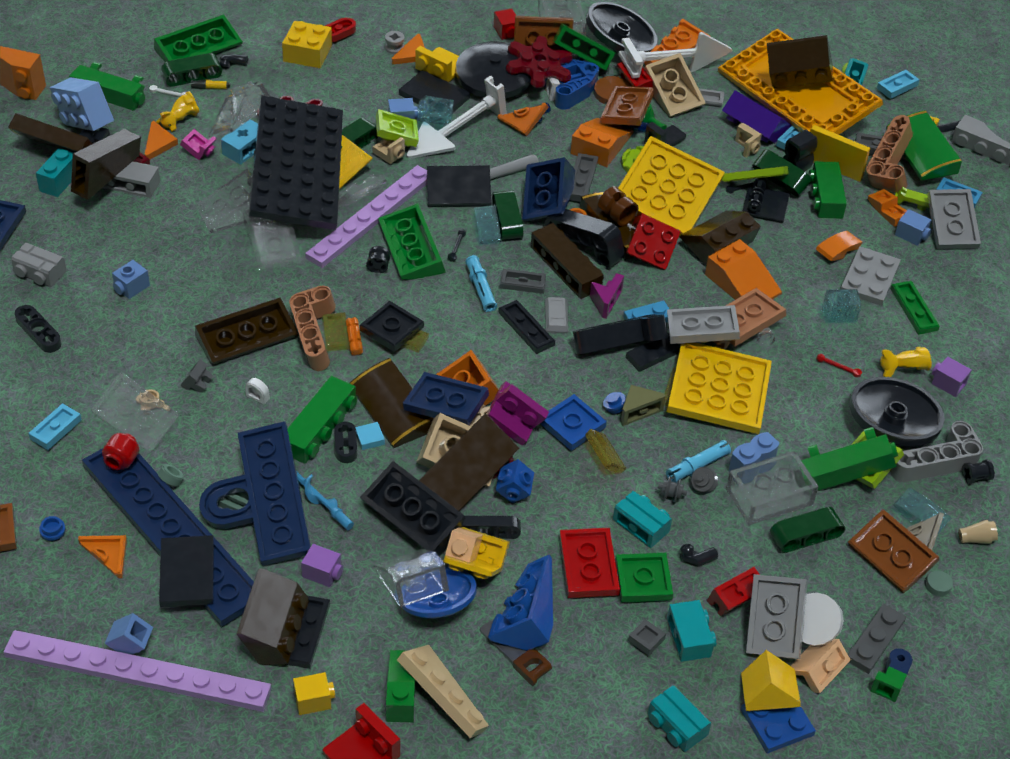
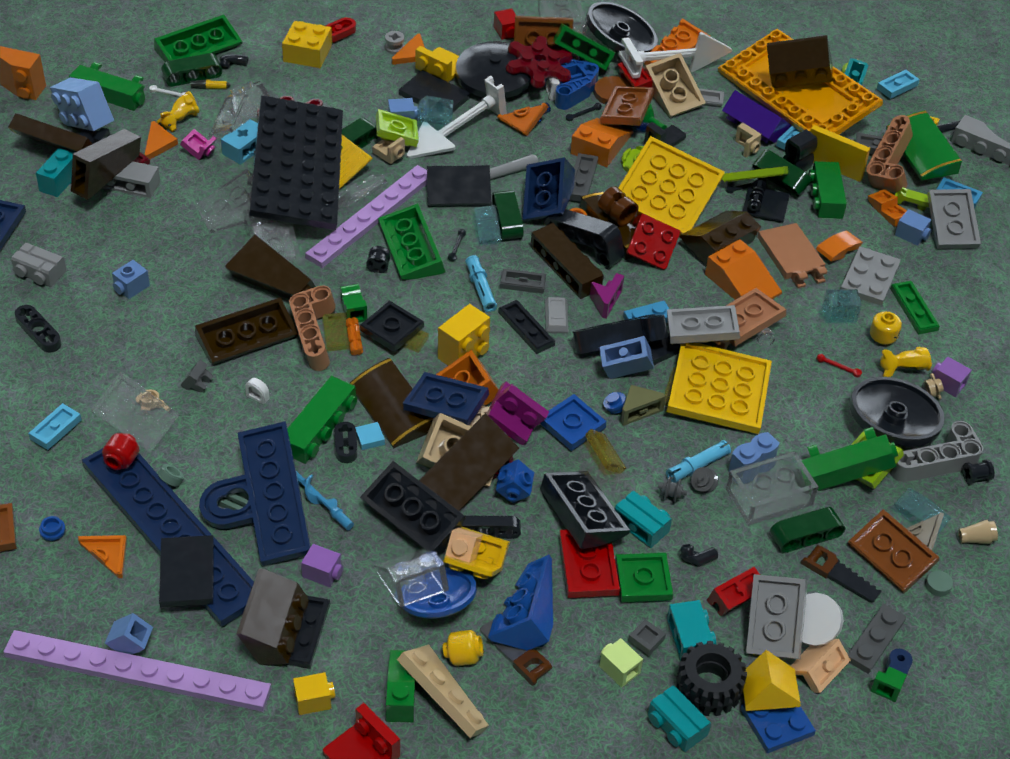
none -> dark brown slope [225,234,316,299]
none -> green leg [340,284,367,322]
none -> yellow brick [438,304,490,366]
none -> yellow head [443,630,484,666]
none -> black slope [540,471,630,549]
none -> black hinge [566,103,602,121]
none -> medium blue brick [600,336,654,379]
none -> yellowish green brick [600,639,643,688]
none -> black tyre [676,641,747,716]
none -> nougat tile [757,223,827,288]
none -> piece [801,545,881,603]
none -> yellow head [870,311,902,345]
none -> tan plate [924,373,944,400]

